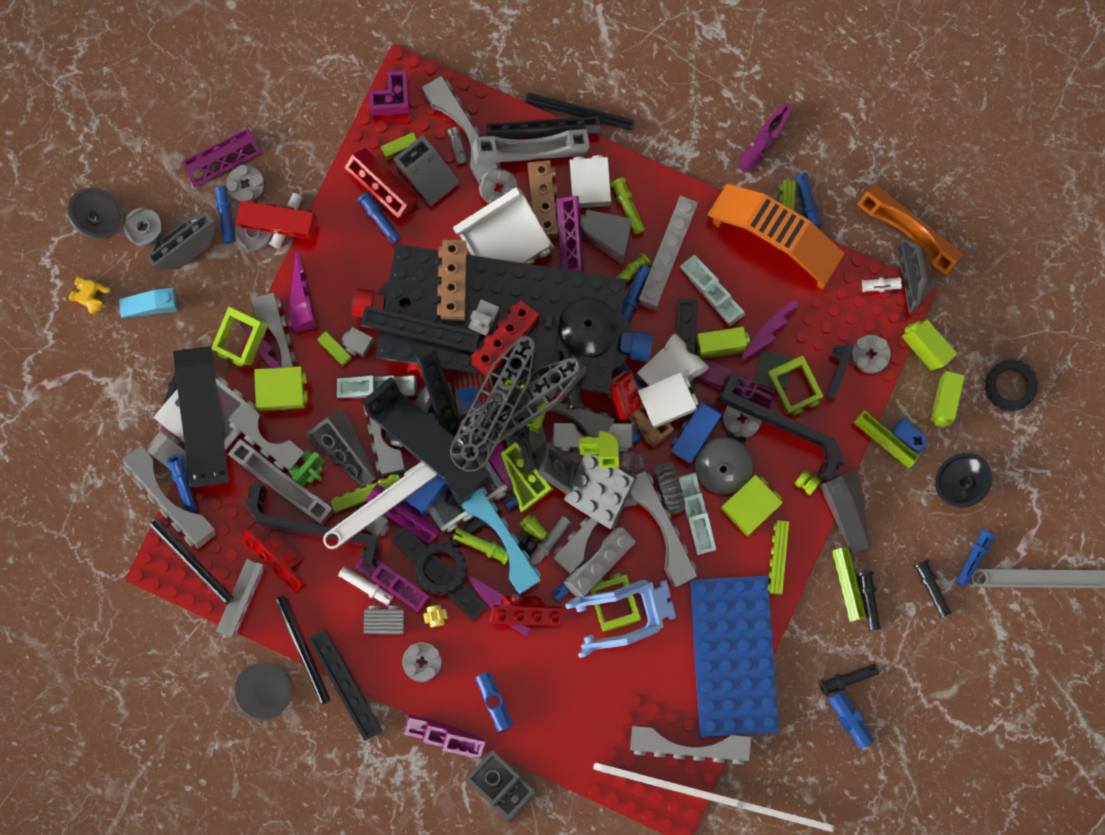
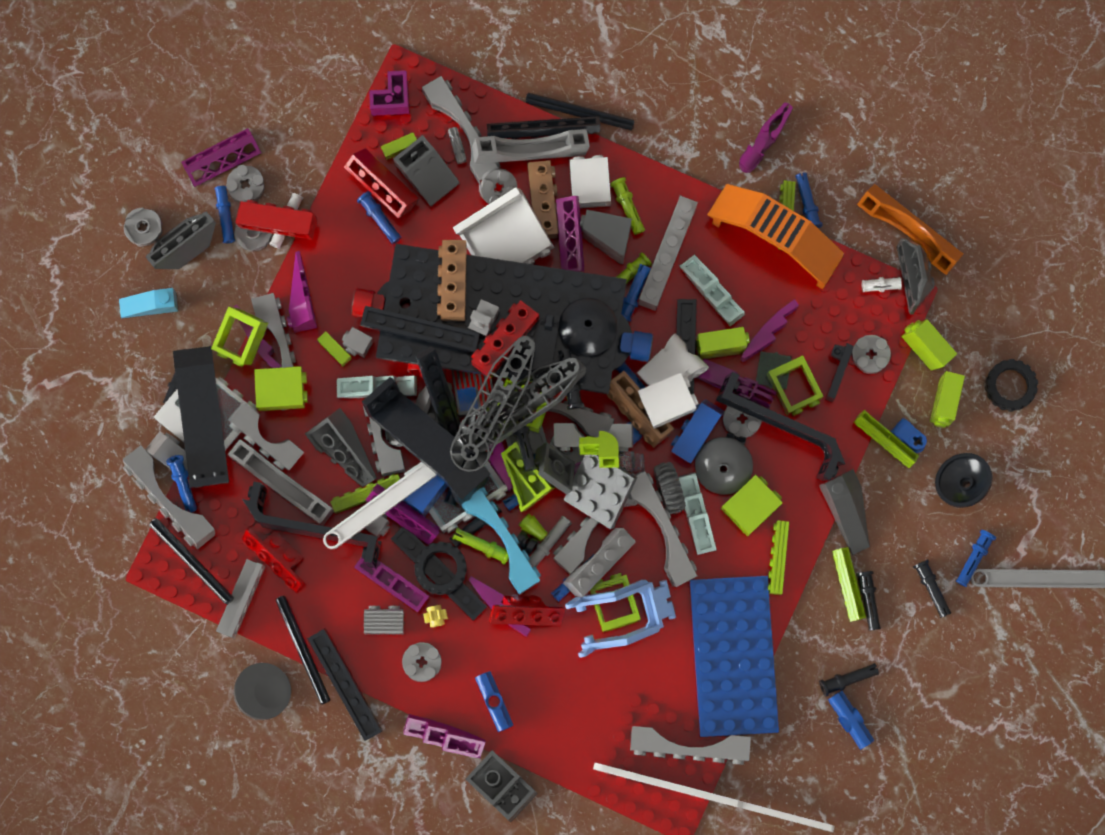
dark grey dish [67,188,124,239] -> none
yellow animal [69,276,110,314] -> none
bright green hips [289,450,325,487] -> none
white pin [338,566,394,606] -> none
red plate [610,372,642,420] -> none
lime wheel [795,469,821,495] -> none

